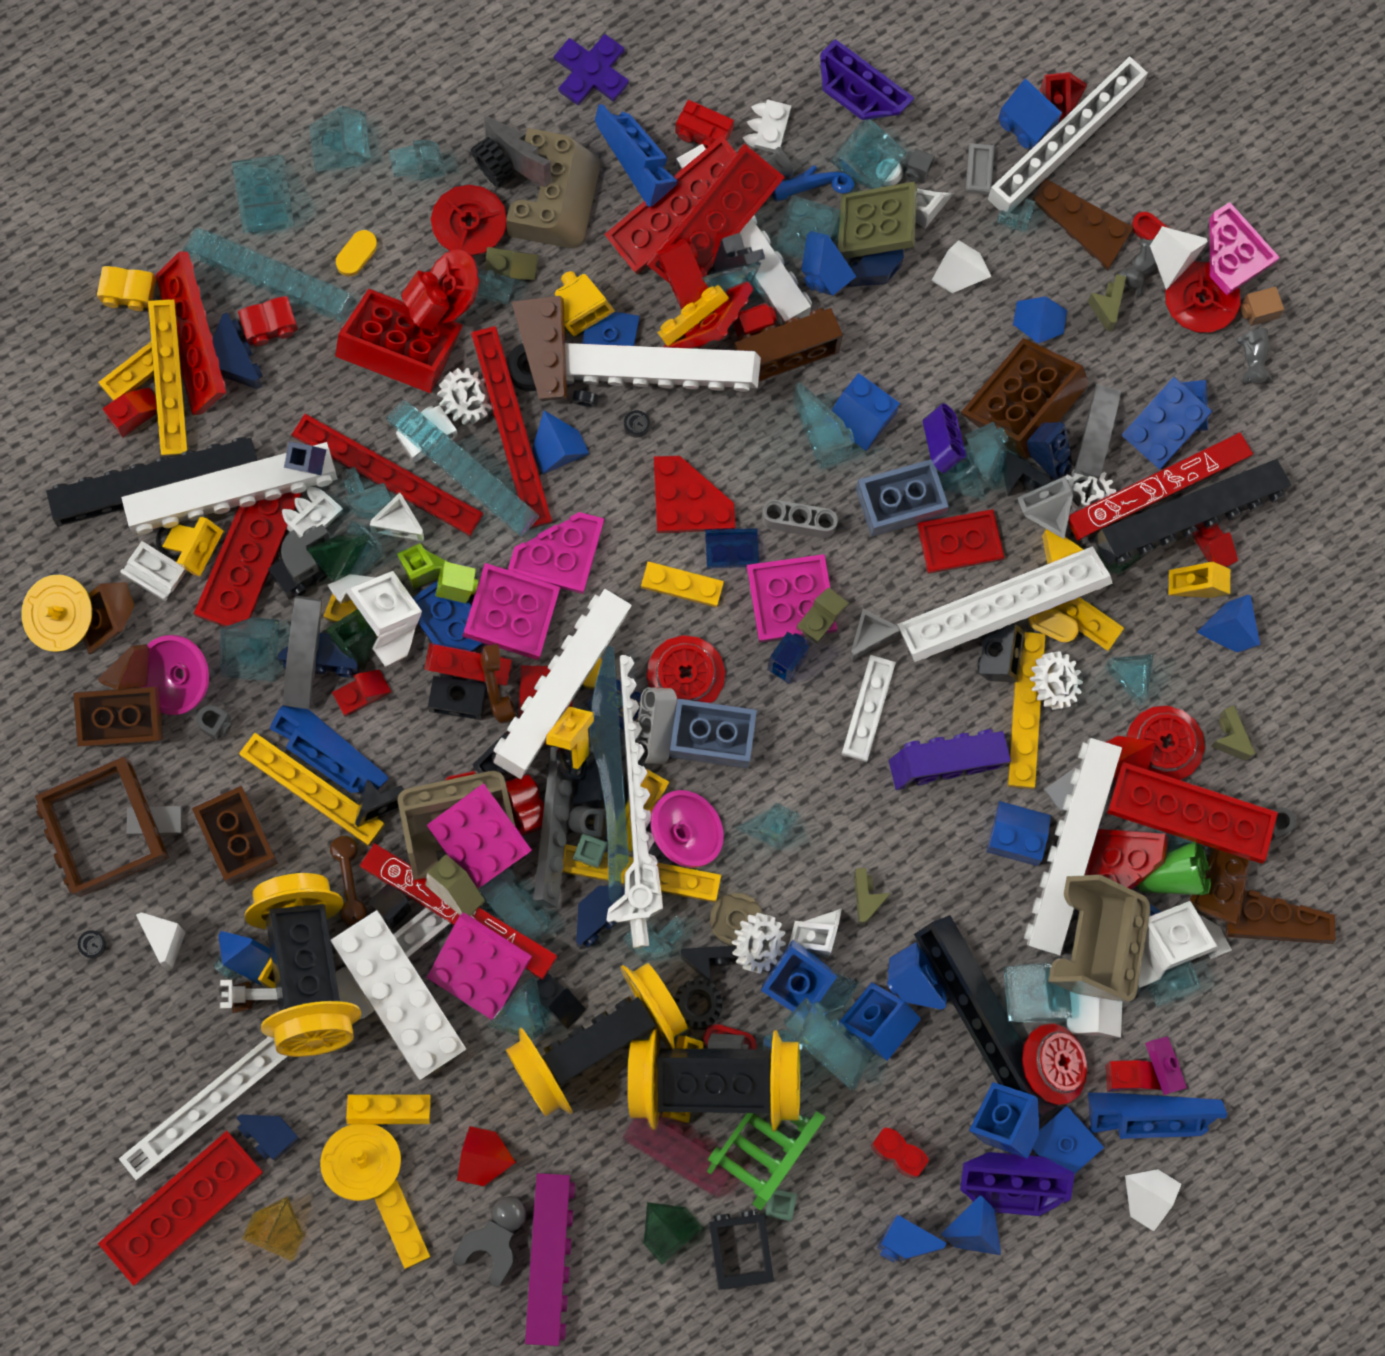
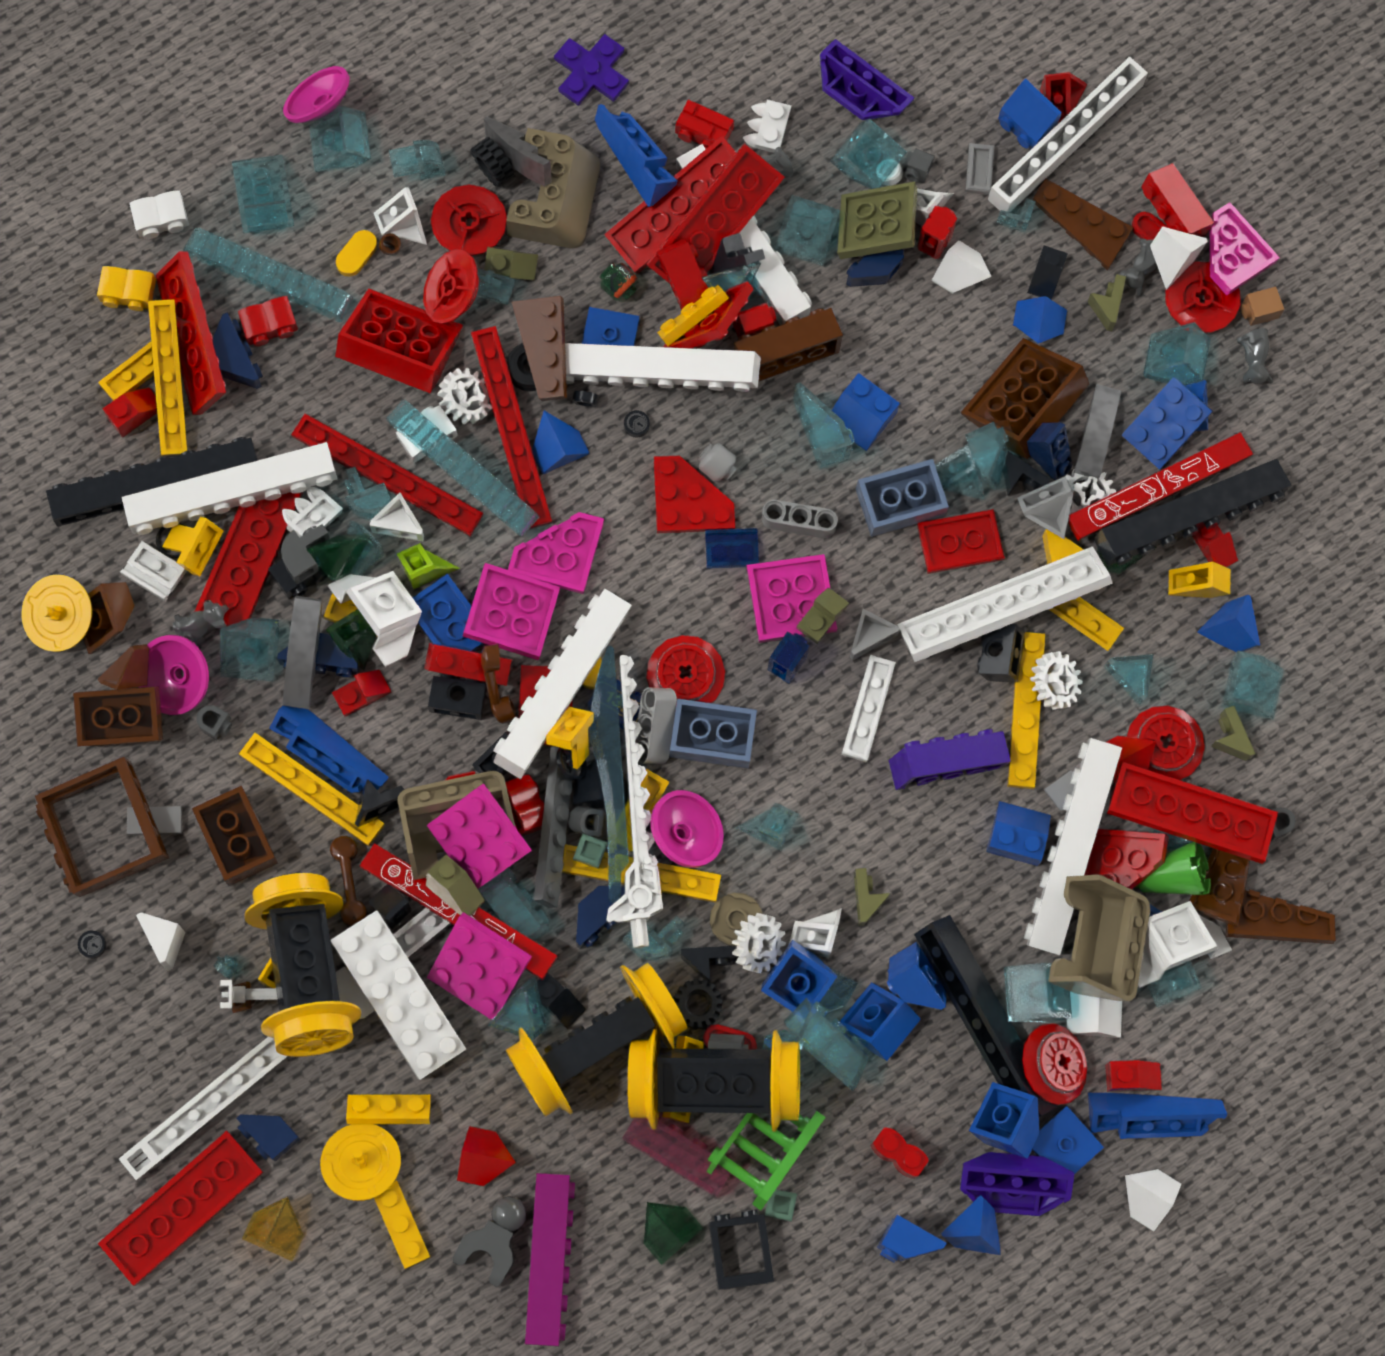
blue slope [218,931,270,985] -> none
dark blue brick [284,441,326,475] -> none
red brick [401,270,449,331] -> none
lime brick [435,562,478,603] -> none
yellow torso [555,271,615,336] -> none
yellow plate [641,562,724,608] -> none
blue plant [772,166,855,202] -> none
blue slope [801,231,856,296] -> none
dark purple beam [923,403,966,473] -> none
yellow tile [1028,608,1079,642] -> none
magenta plate [1145,1036,1187,1095] -> none
none -> white brick [130,191,189,239]
none -> dark grey animal [173,600,229,643]
none -> dark pink dish [283,66,350,123]
none -> white slope [374,187,427,245]
none -> reddish brown hinge [379,233,401,255]
none -> clear green head [599,263,637,301]
none -> light grey head [697,443,737,482]
none -> red brick [917,206,957,259]
none -> black slope [1027,245,1068,300]
none -> brick [1141,163,1214,237]
none -> clear light blue slope [1143,322,1211,385]
none -> clear light blue slope [1222,651,1284,720]

